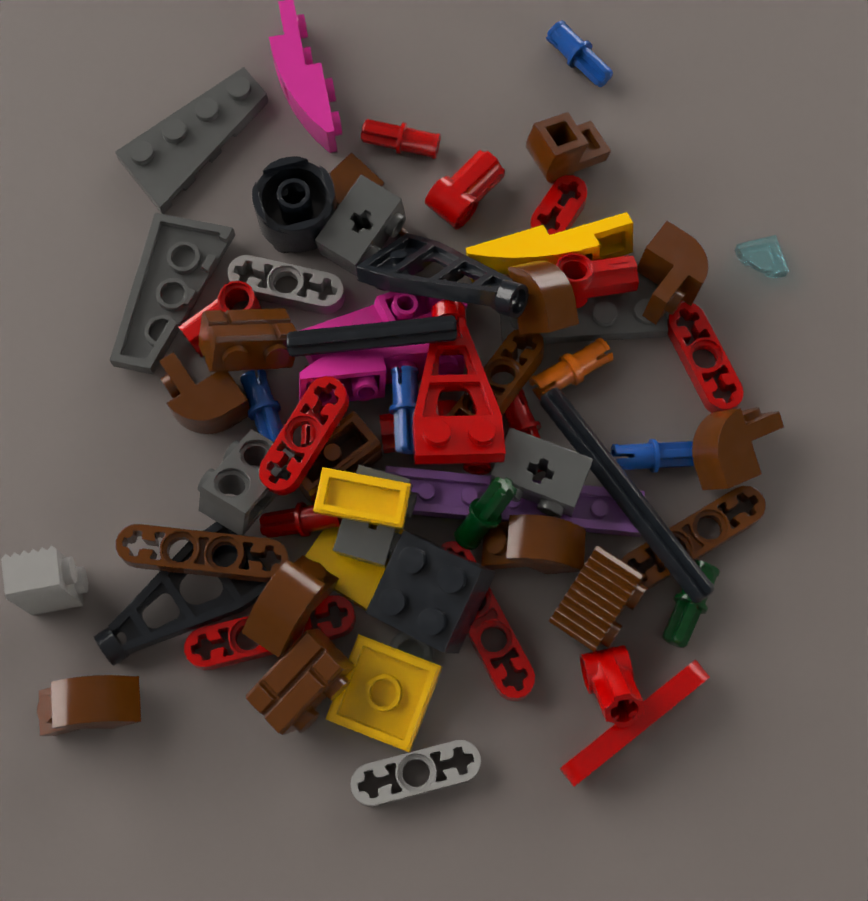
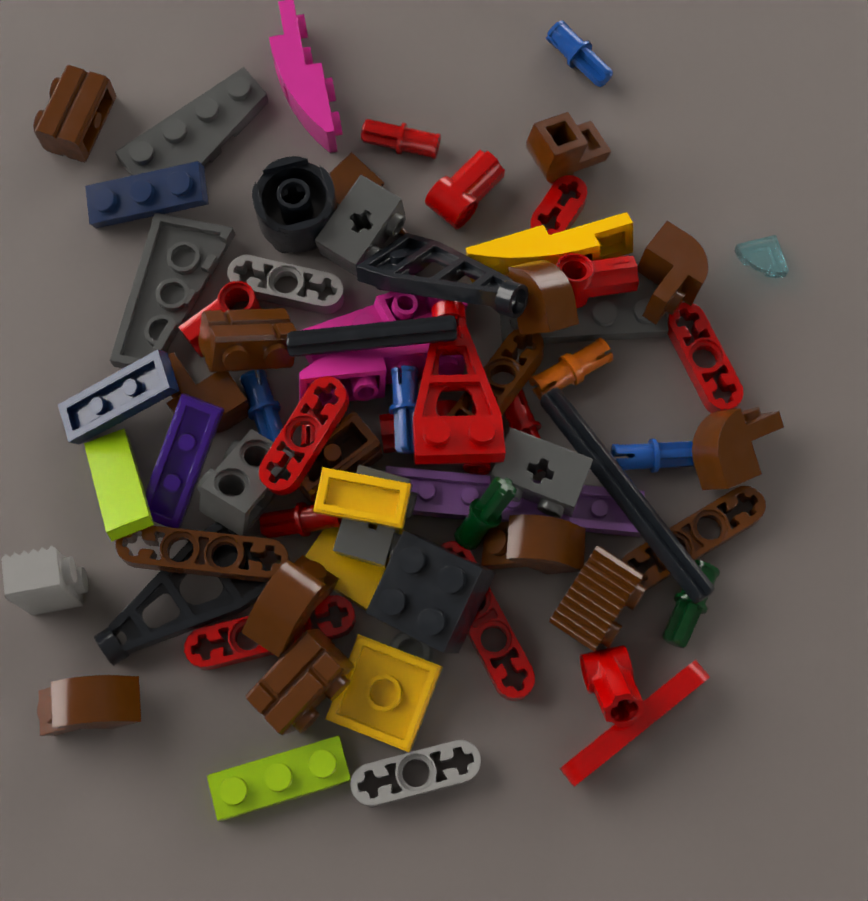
none -> reddish brown brick [33,65,117,163]
none -> plate [58,349,180,445]
none -> lime tile [84,428,154,542]
none -> dark blue plate [85,161,209,229]
none -> dark purple tile [145,393,224,528]
none -> lime plate [206,735,351,821]

